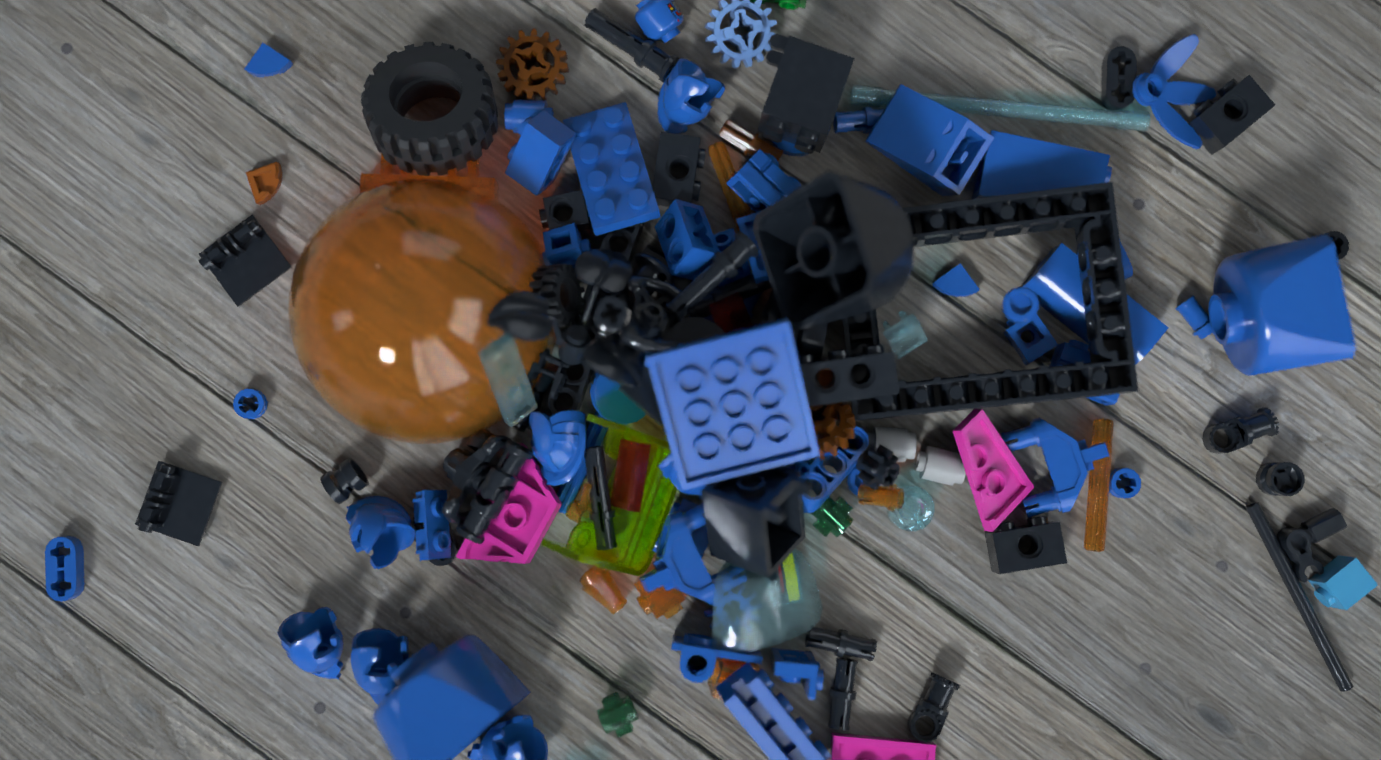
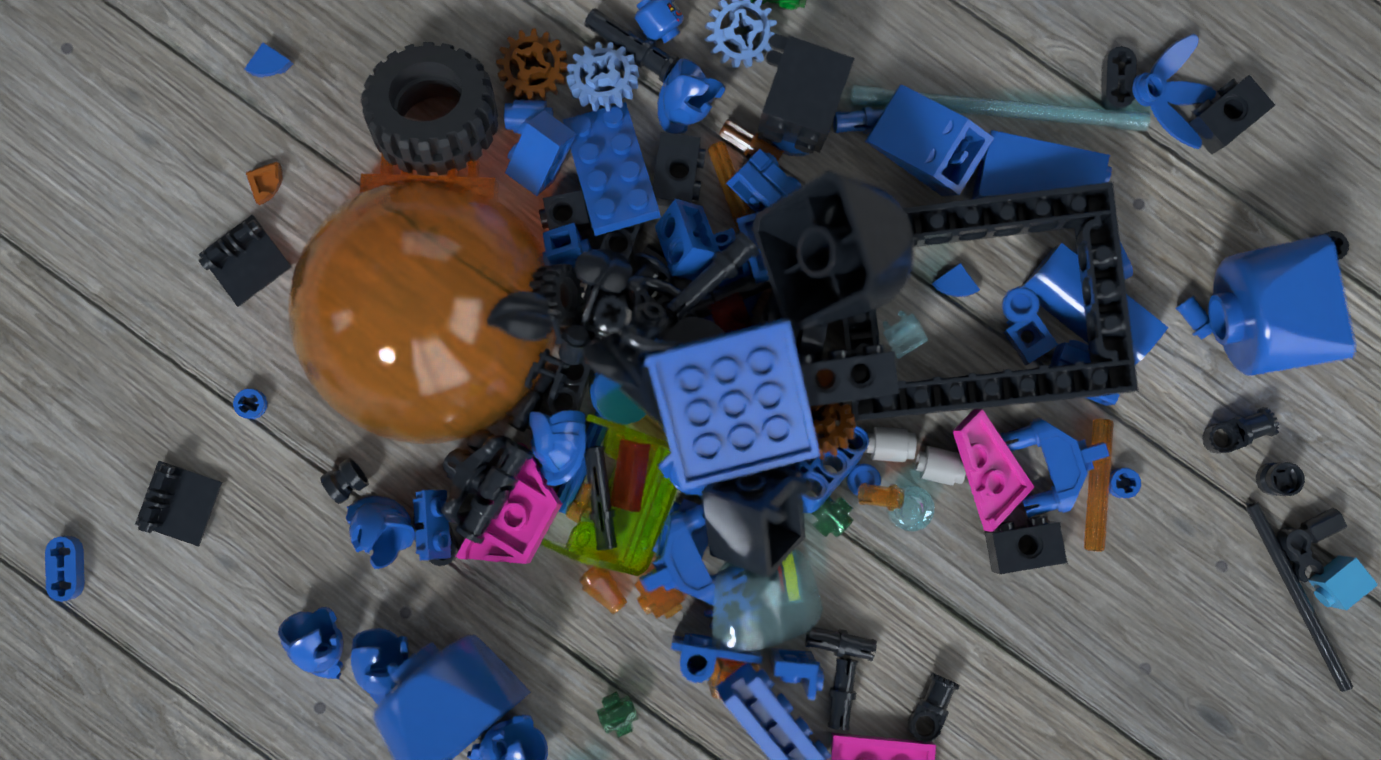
clear light blue tile [478,333,537,428] -> none
black gear [857,445,900,490] -> none
none -> medium blue gear [566,42,639,112]

